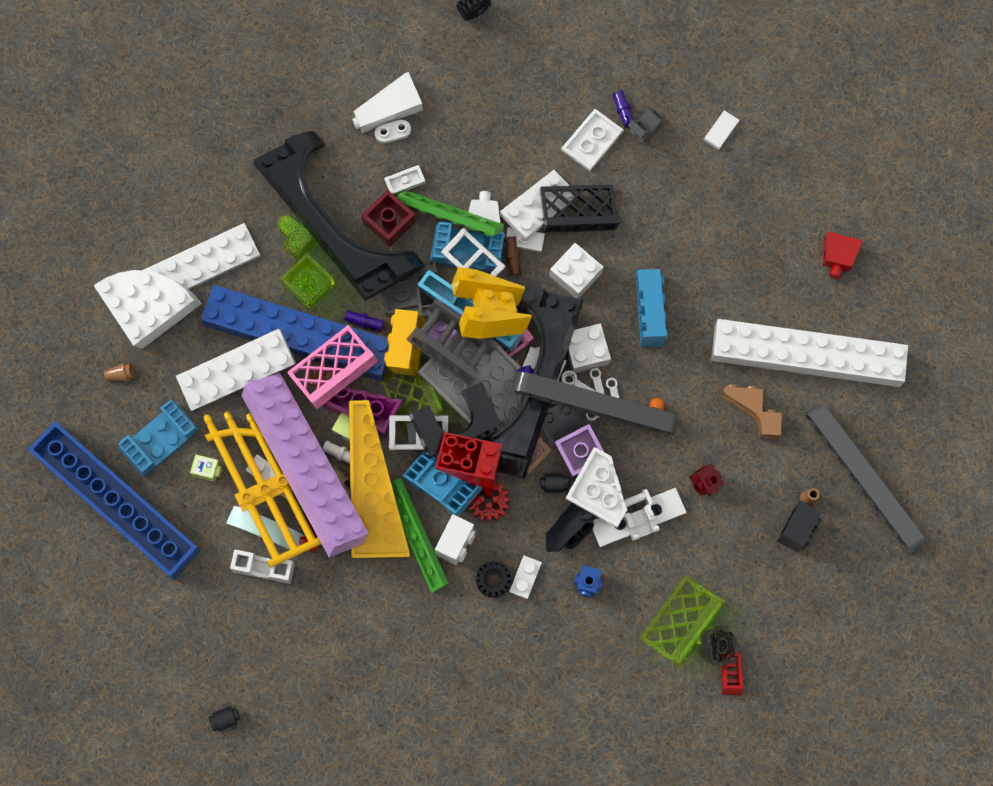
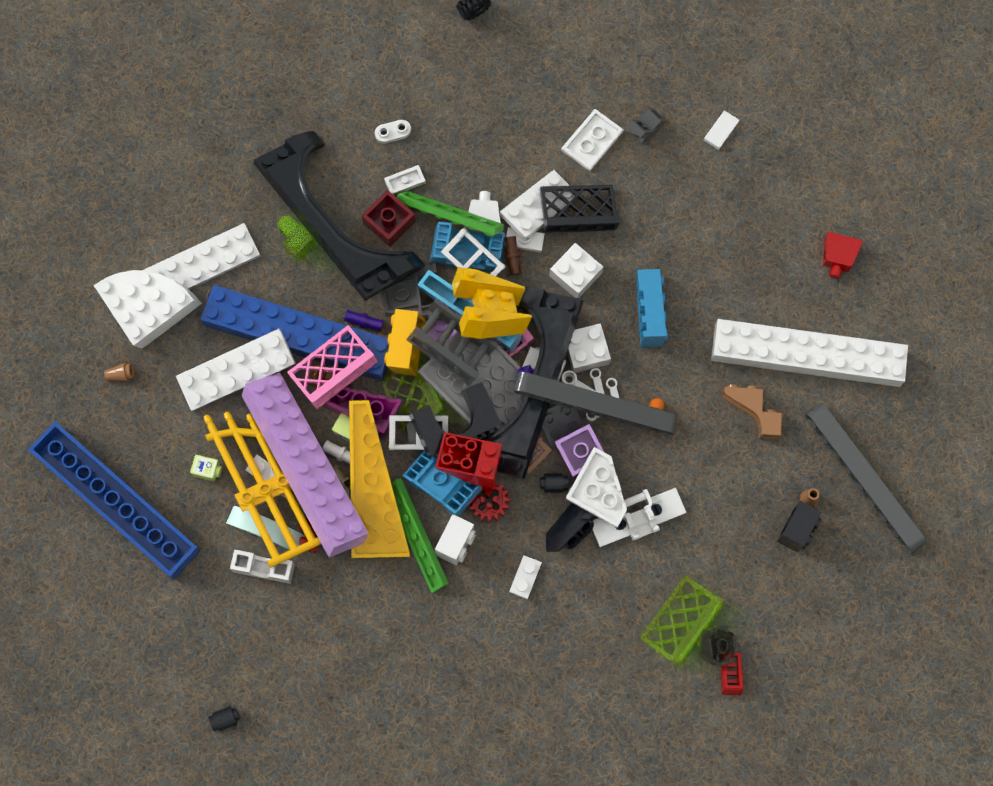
dark azure plate [118,400,200,477] -> none
clear neon green brick [280,253,336,310] -> none
white slope [352,72,423,133] -> none
black tyre [476,561,511,598] -> none
blue brick [574,565,603,598] -> none
dark purple pin [612,90,634,128] -> none
dark red brick [689,464,724,496] -> none

